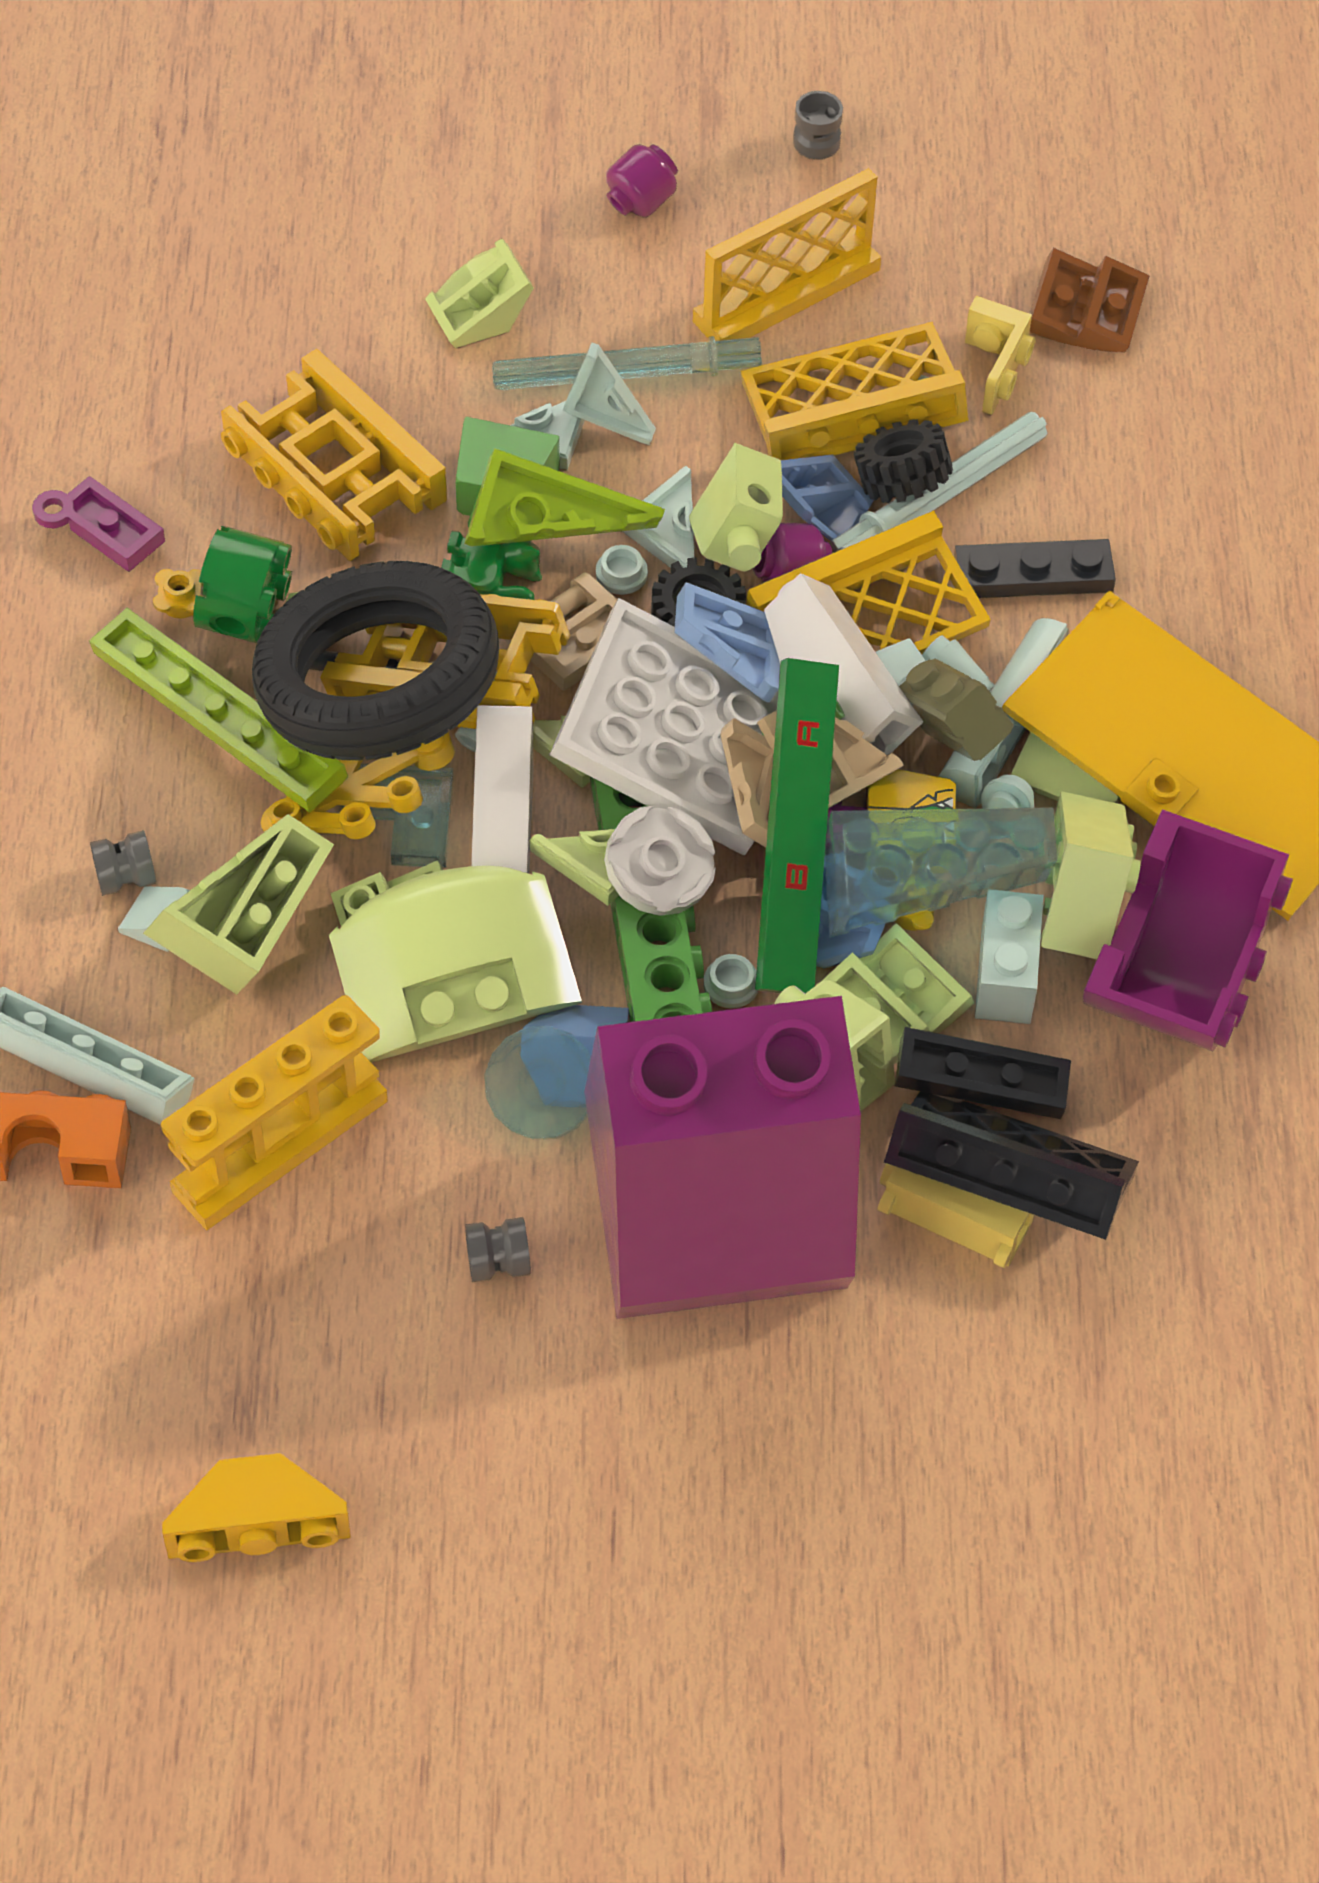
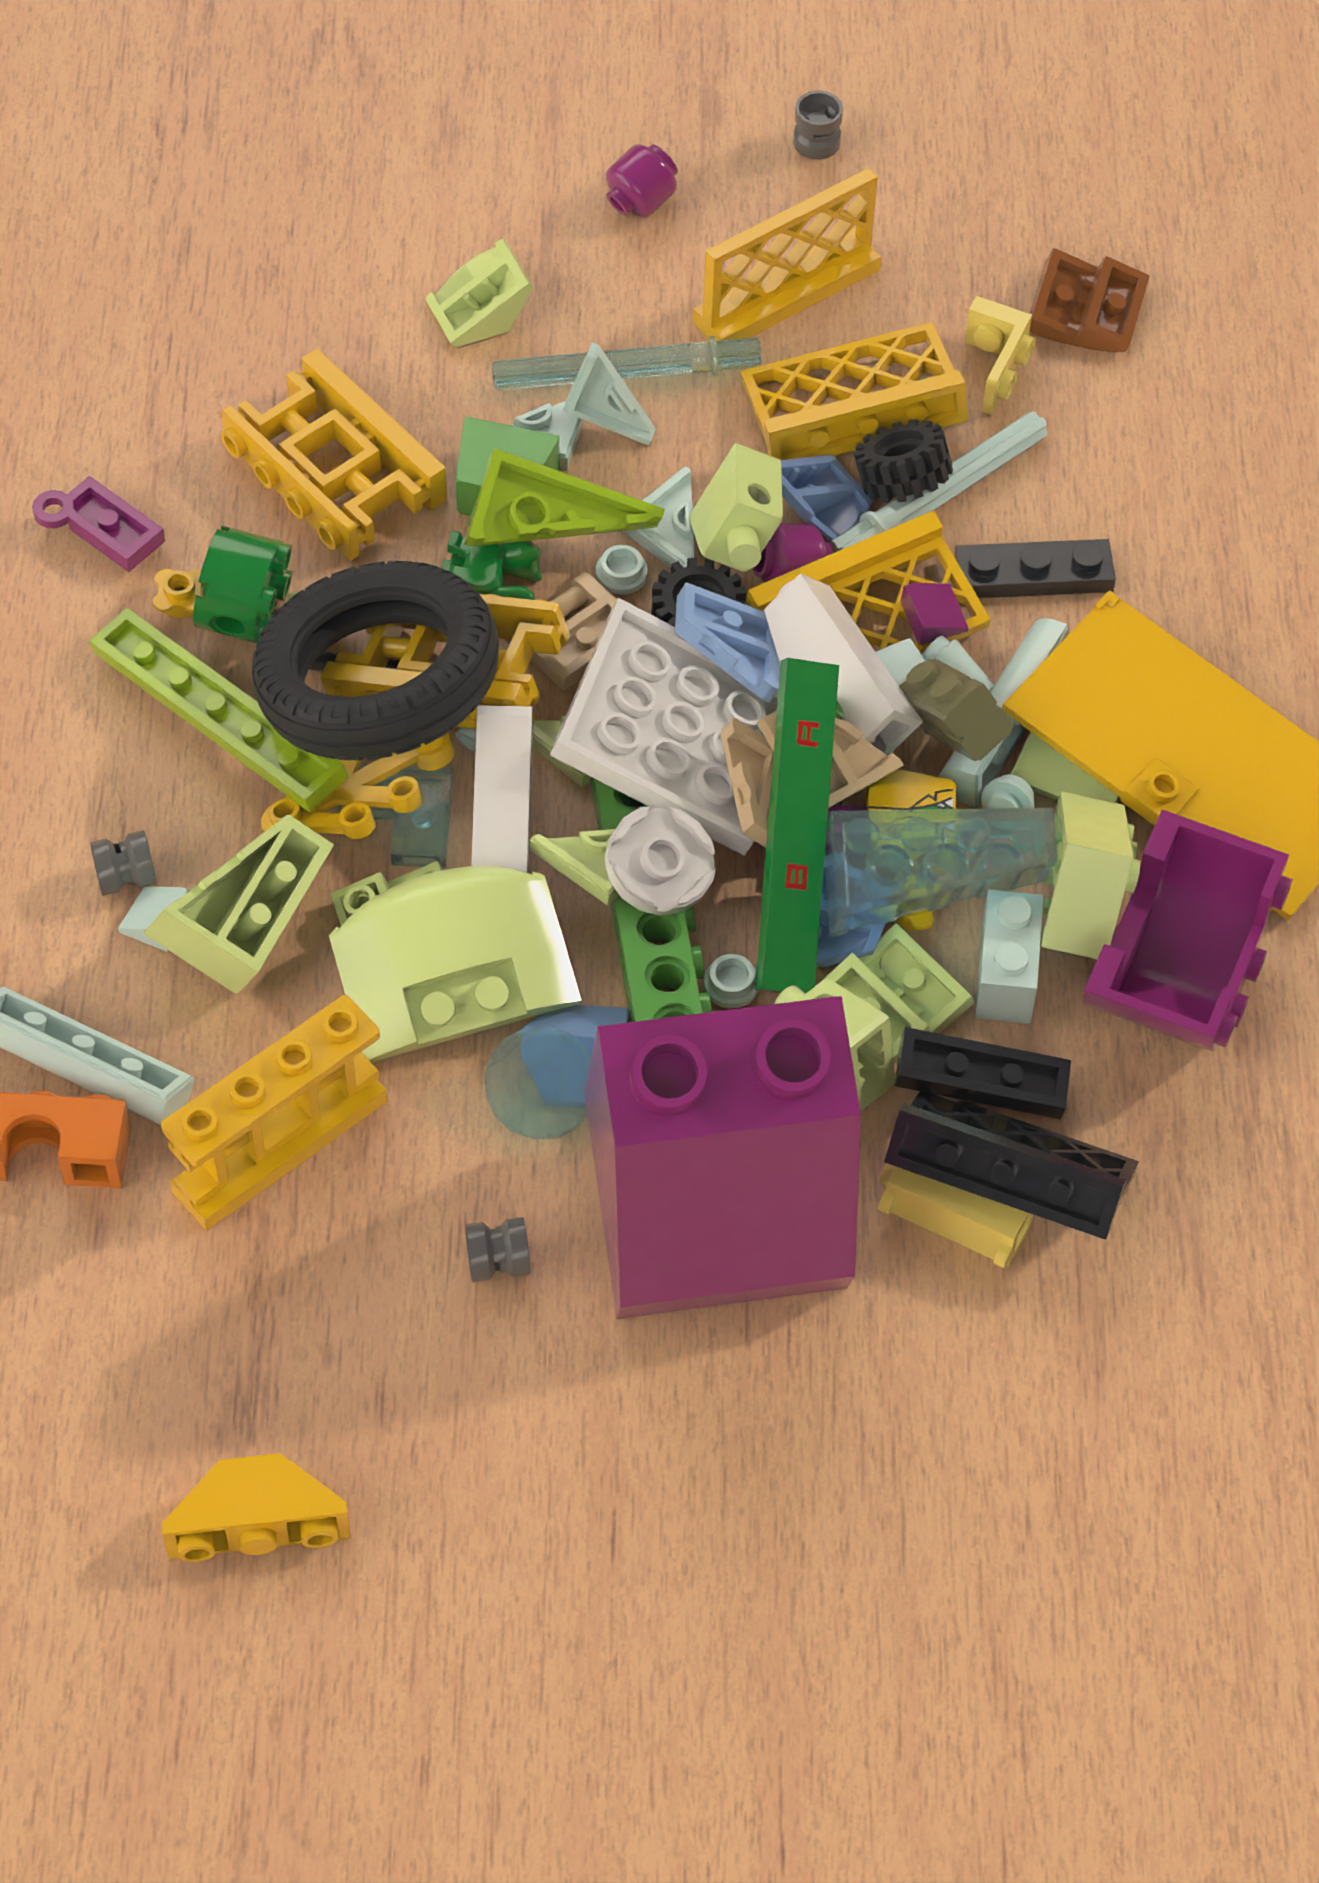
none -> magenta slope [900,583,969,646]

